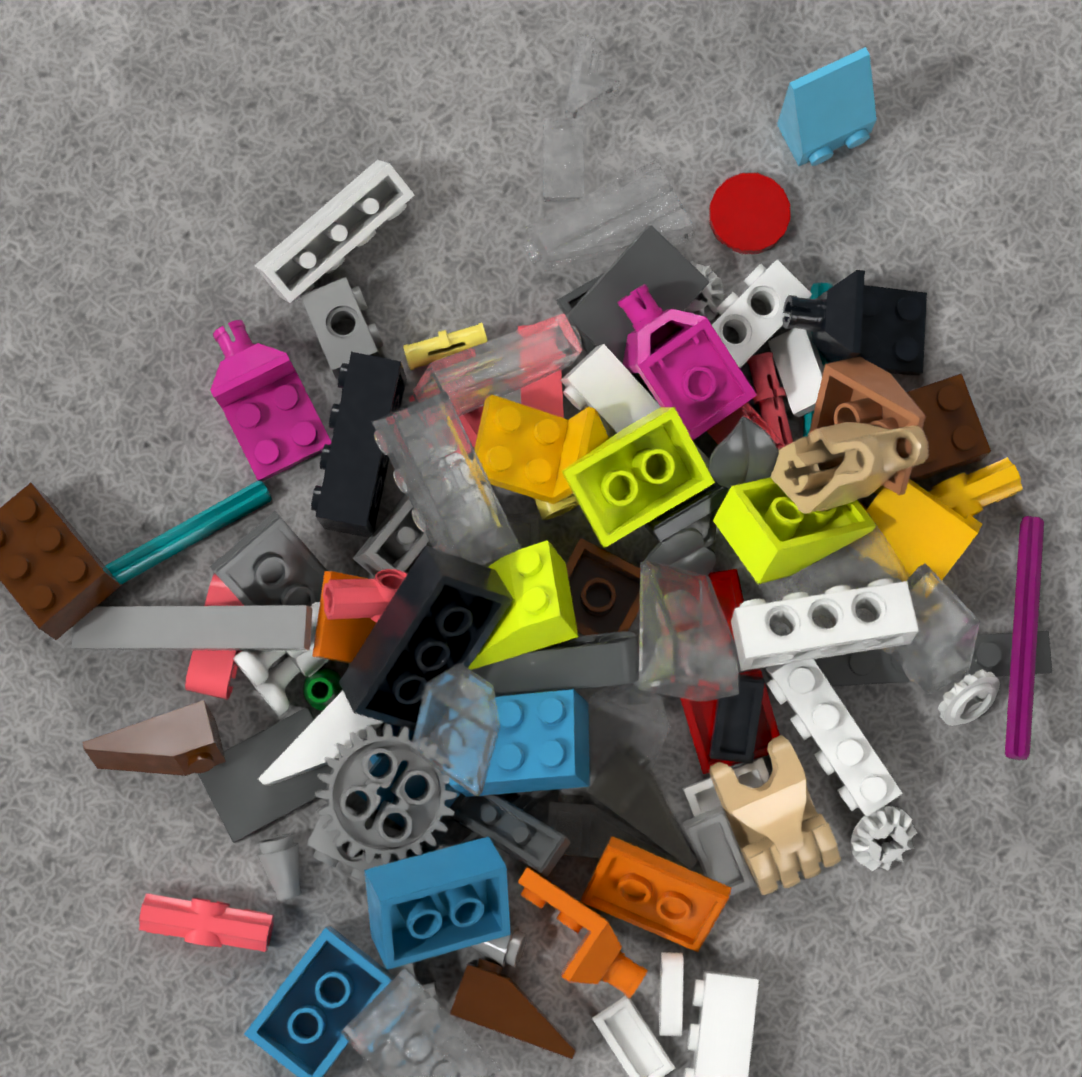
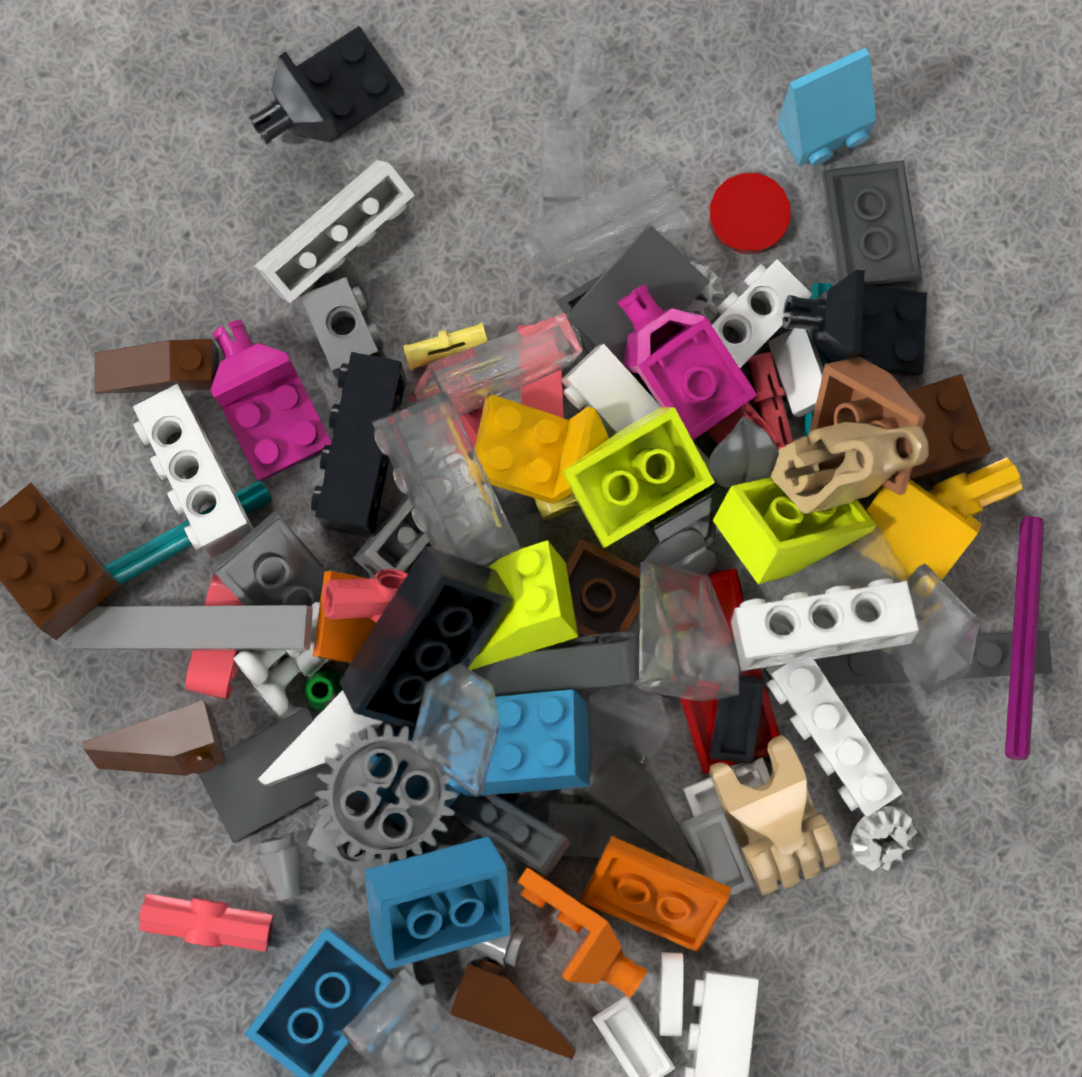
white gear [938,670,1000,726] -> none
none -> reddish brown slope [95,339,219,394]
none -> white brick [133,384,253,558]
none -> black plate [248,26,405,145]
none -> dark grey tile [822,160,923,287]

